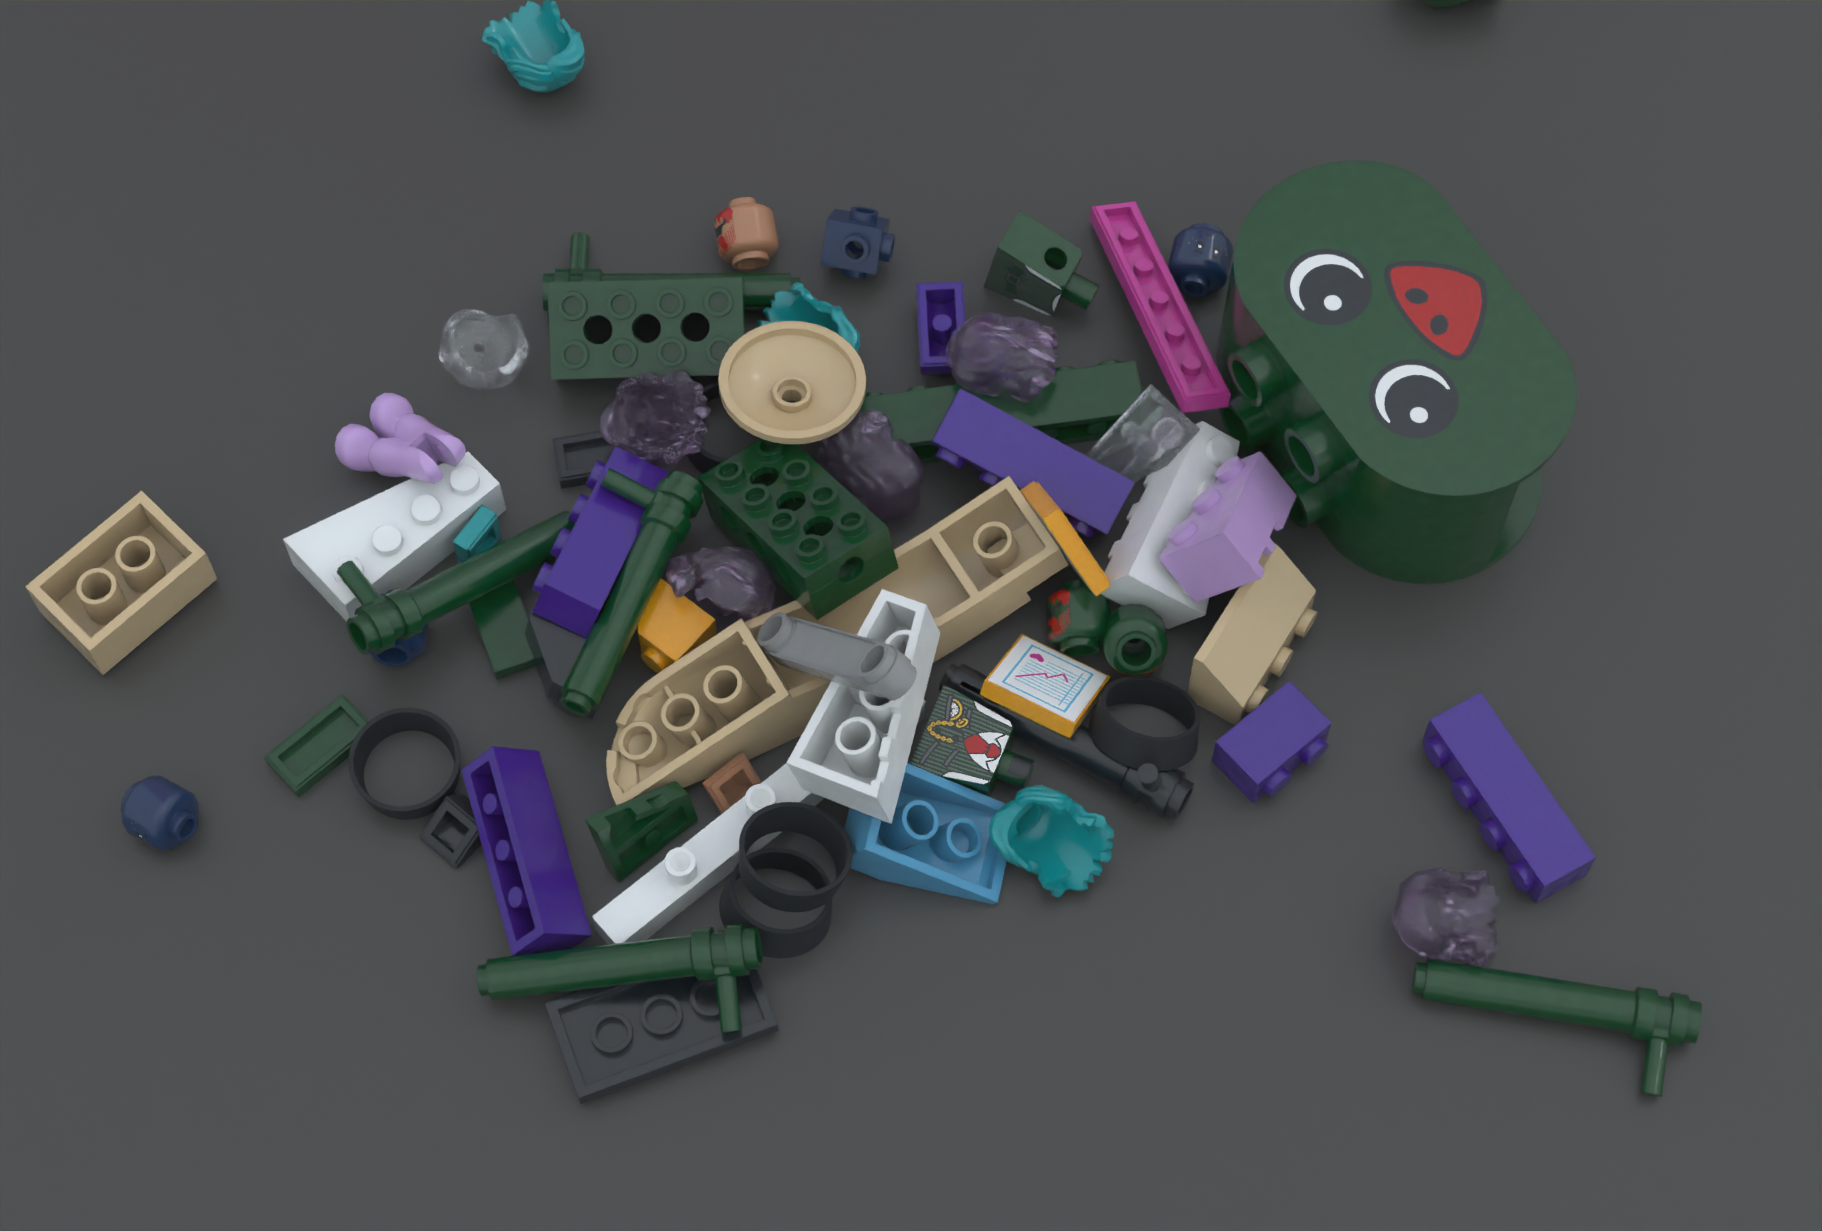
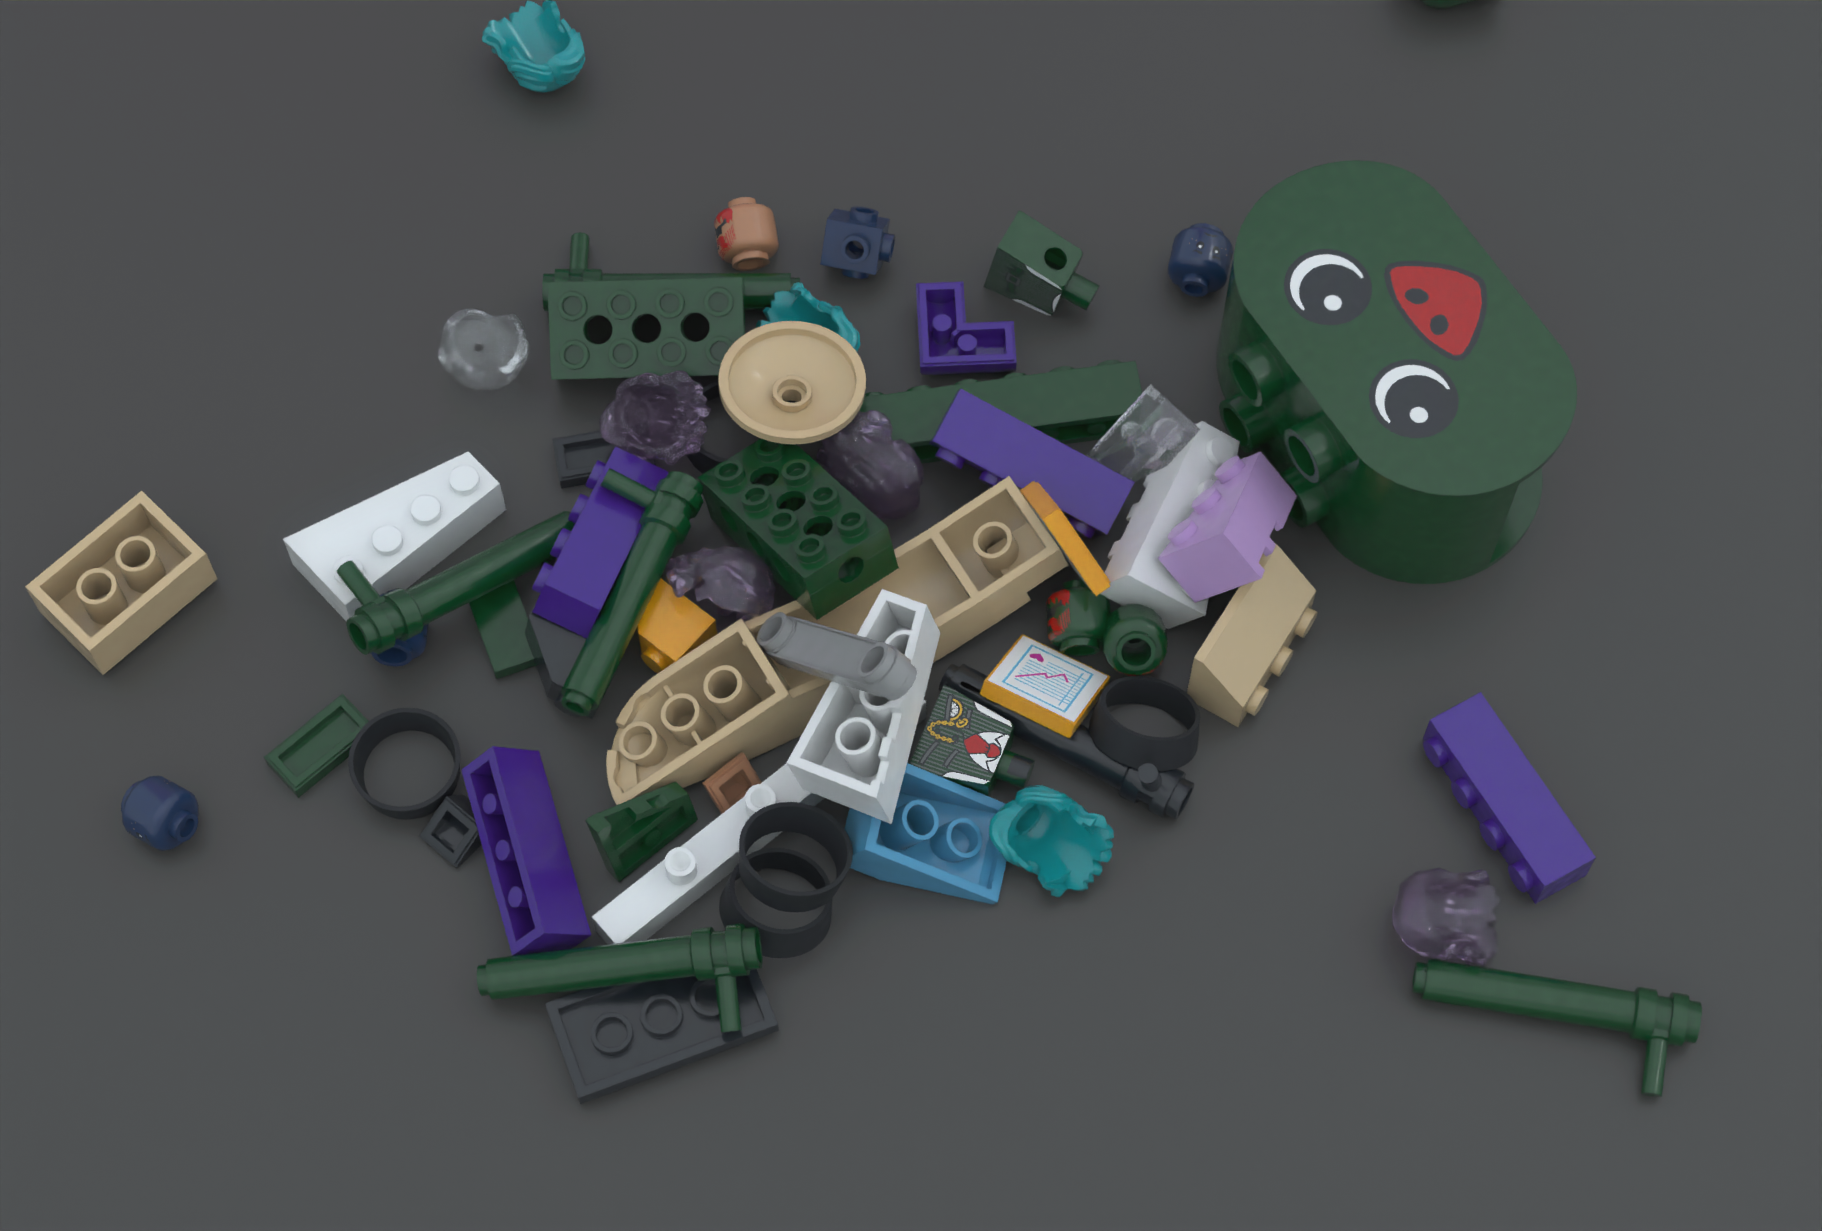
lavender piece [335,393,466,484] -> none
teal tile [452,505,502,563] -> none
clear purple hair [947,312,1059,402] -> none
dark pink tile [1089,201,1231,413] -> none
dark purple brick [1211,681,1332,803] -> none

